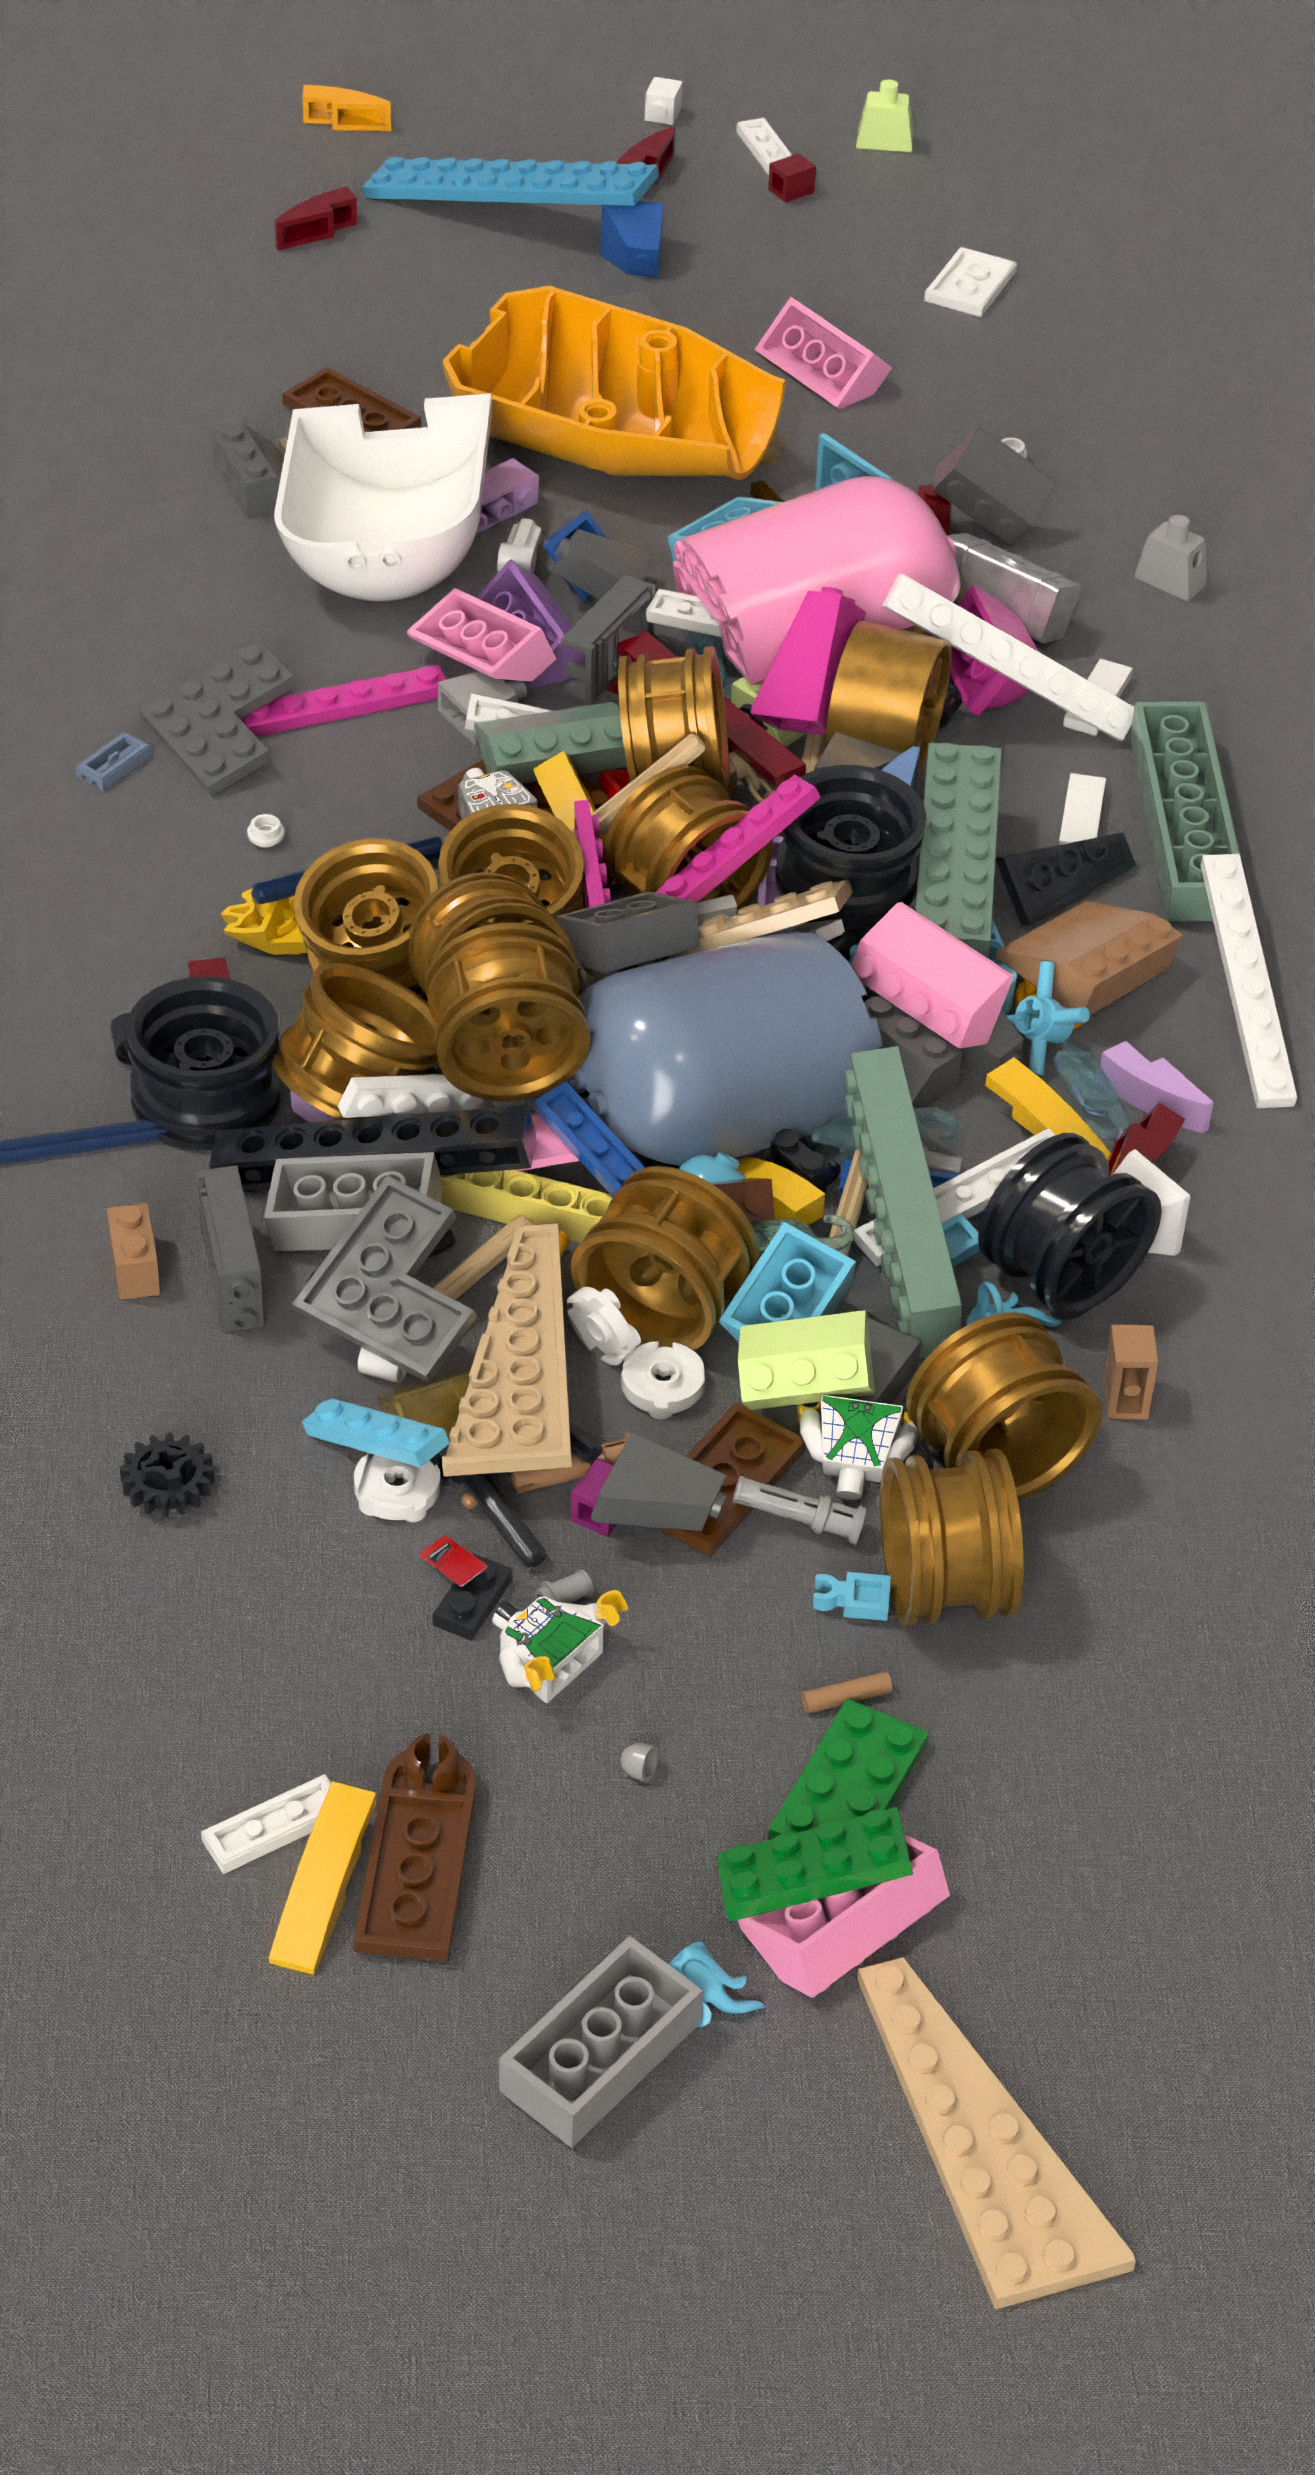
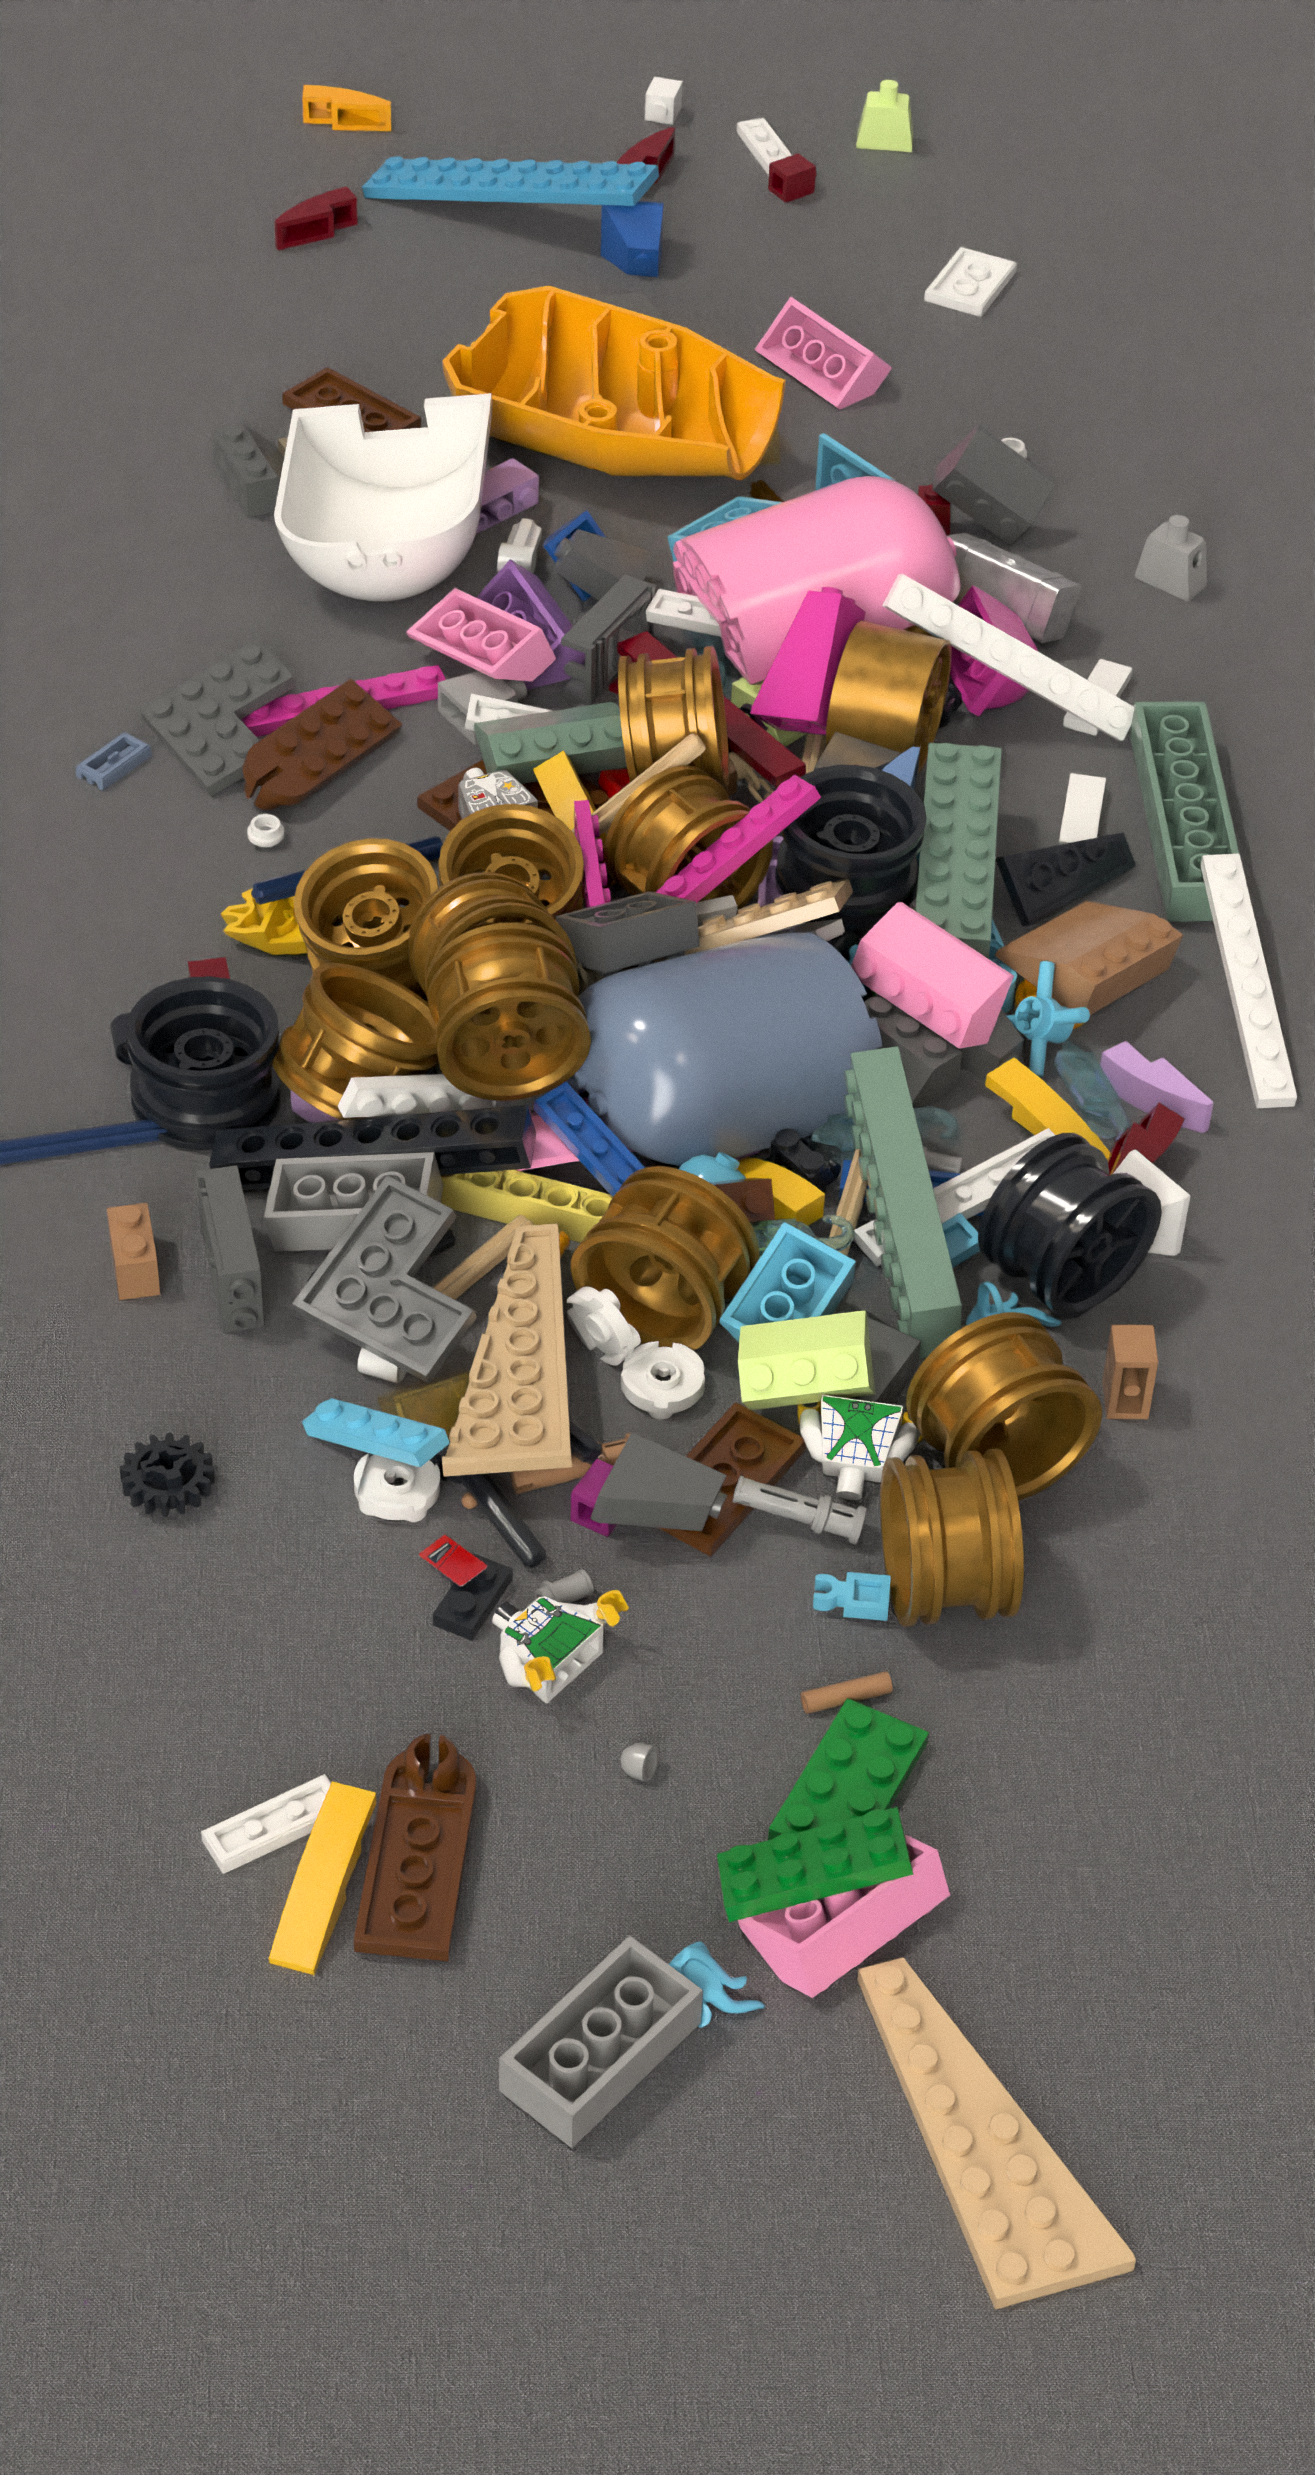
none -> reddish brown plate [242,678,403,810]

